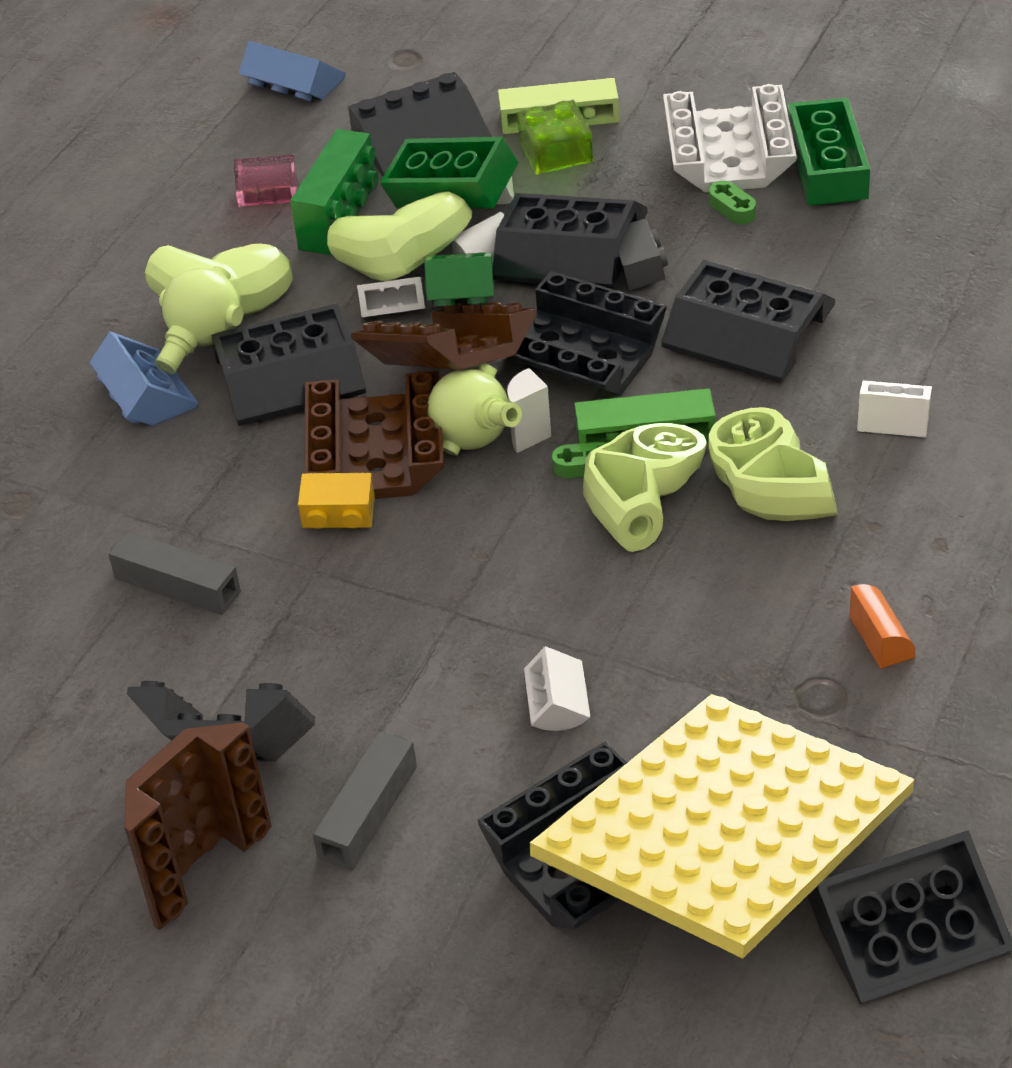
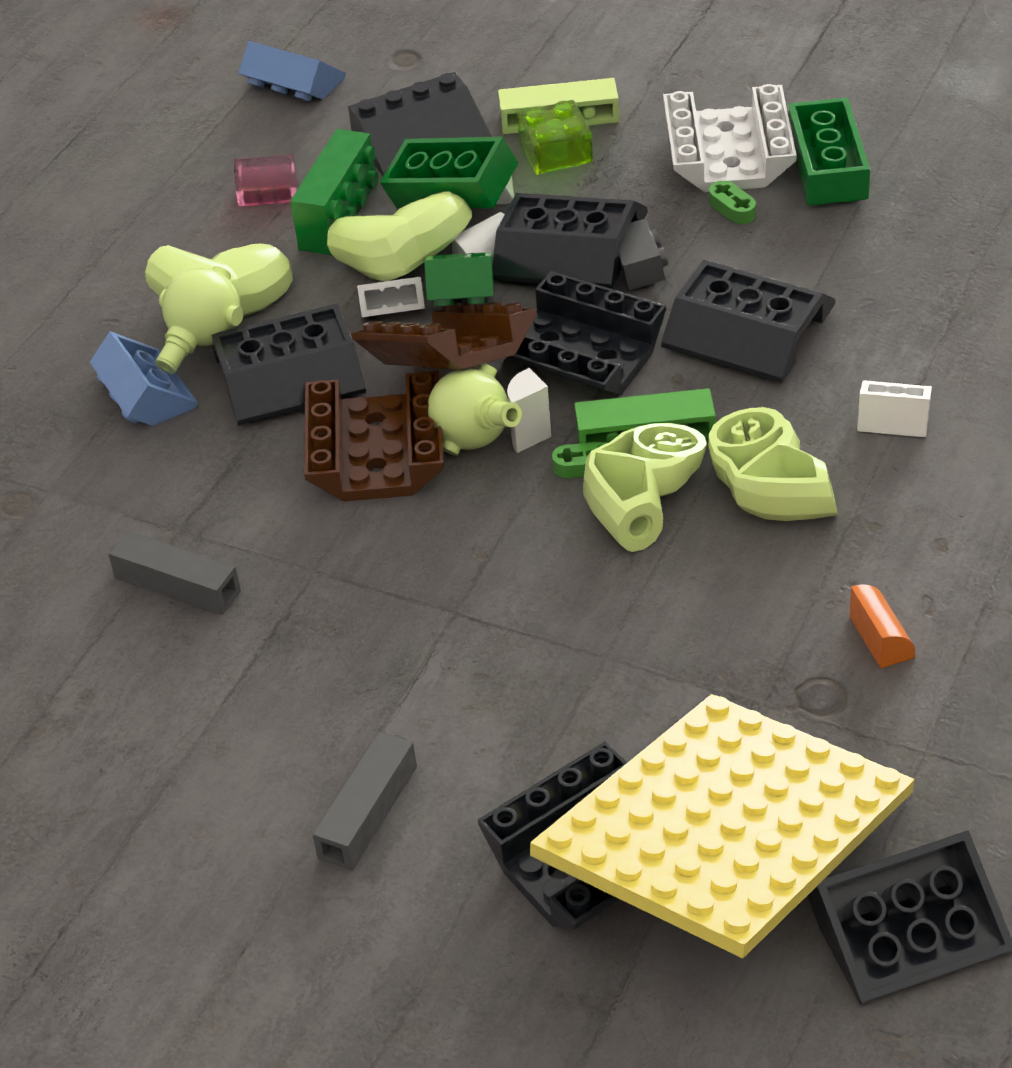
reddish brown slope [124,722,272,930] -> none
black slope [127,680,315,762] -> none
yellow brick [298,473,375,529] -> none
white brick [524,646,591,731] -> none

